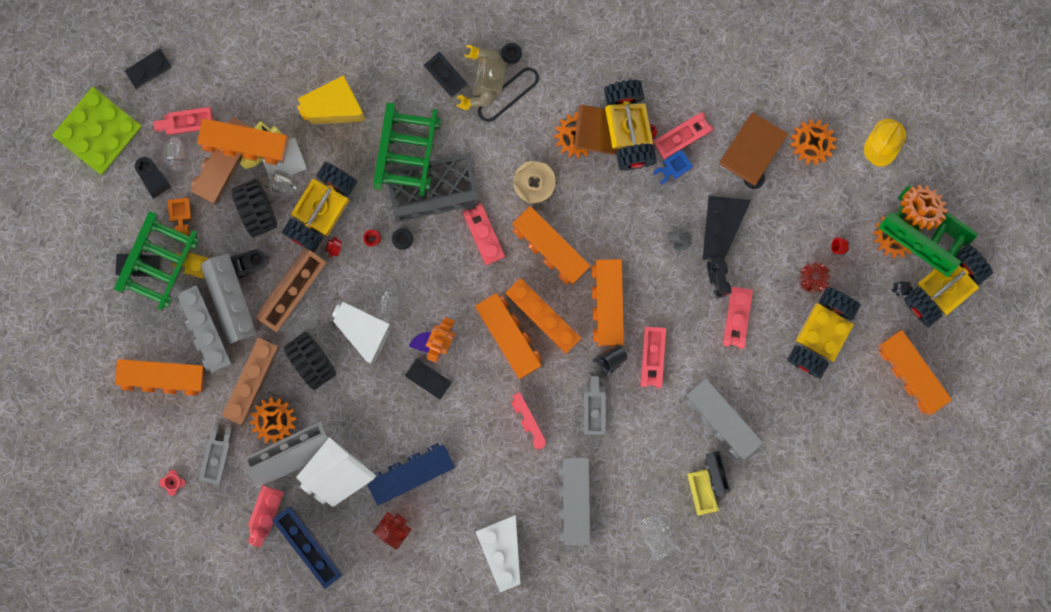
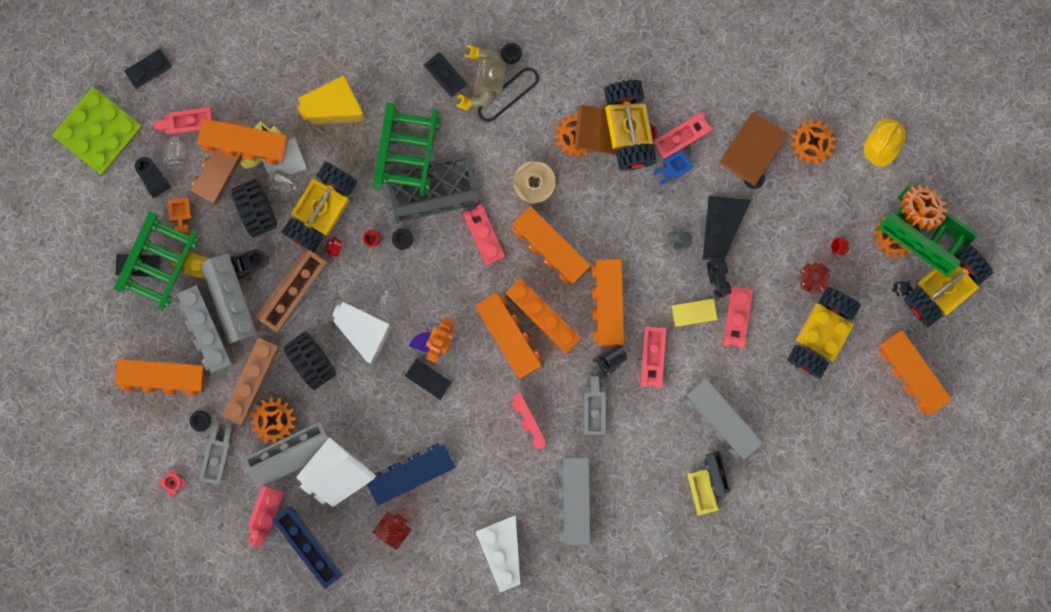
none -> black plate [189,410,211,432]
none -> light yellow tile [671,299,718,327]

